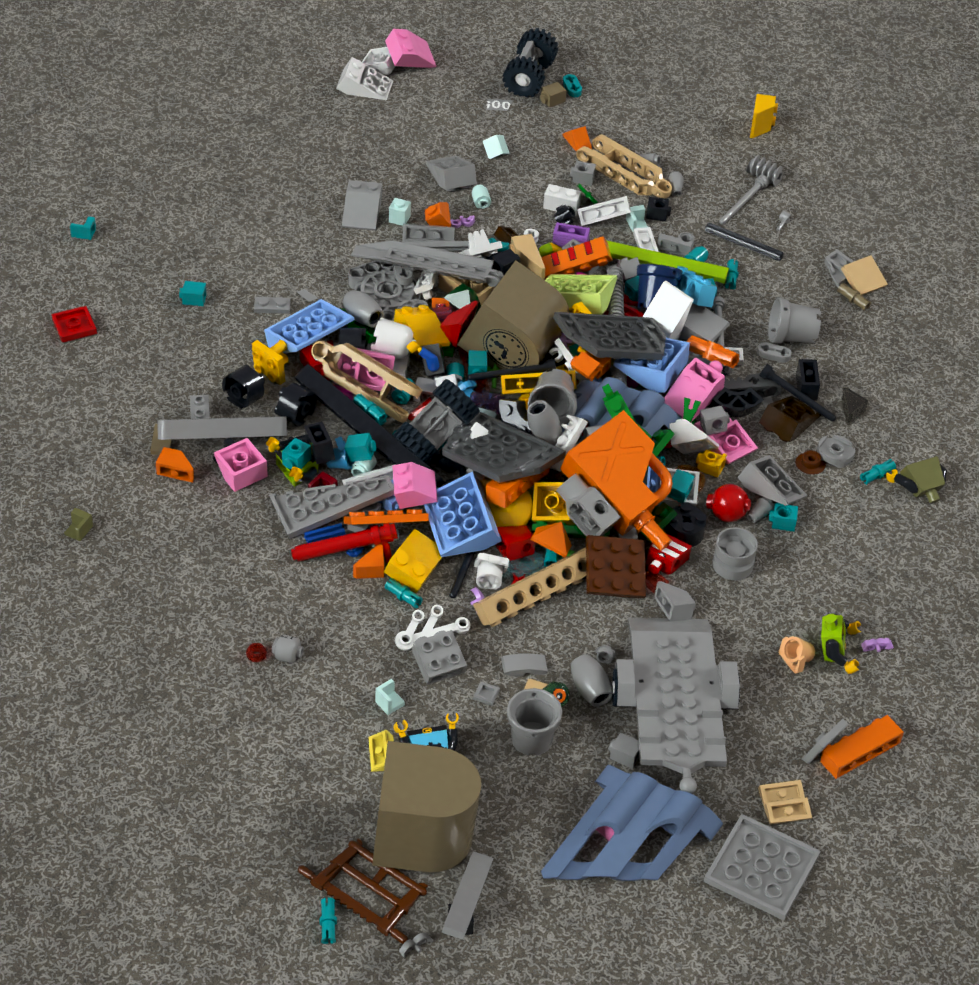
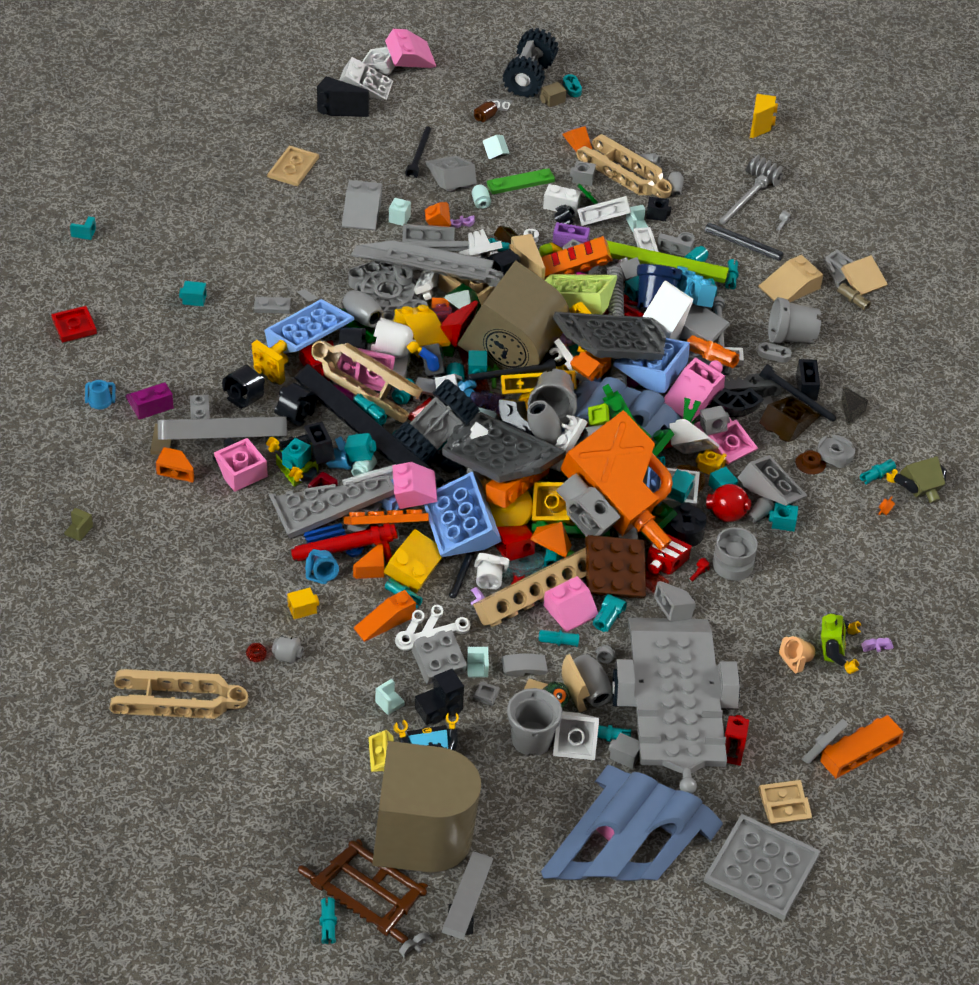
none -> dark azure piece [85,380,116,410]
none -> tan piece [109,669,248,719]
none -> magenta slope [125,382,174,420]
none -> tan tile [267,146,319,186]
none -> yellow brick [287,587,319,620]
none -> dark azure piece [305,549,339,584]
none -> black slope [317,76,369,117]
none -> orange slope [354,590,416,642]
none -> black piece [405,126,431,178]
none -> black brick [415,669,464,725]
none -> light aqua panel [467,647,489,677]
none -> reddish brown brick [474,101,498,123]
none -> bright green plate [487,168,555,195]
none -> teal axle [538,630,579,647]
none -> bright pink slope [544,576,598,632]
none -> white slope [553,711,599,760]
none -> tan slope [562,654,590,712]
none -> lime tile [588,403,610,426]
none -> teal piece [593,594,627,632]
none -> teal pin [597,725,632,742]
none -> red hand [689,558,710,582]
none -> teal panel [708,466,738,492]
none -> red torso [725,715,749,766]
none -> tan slope [758,255,823,302]
none -> orange plate [878,496,895,515]

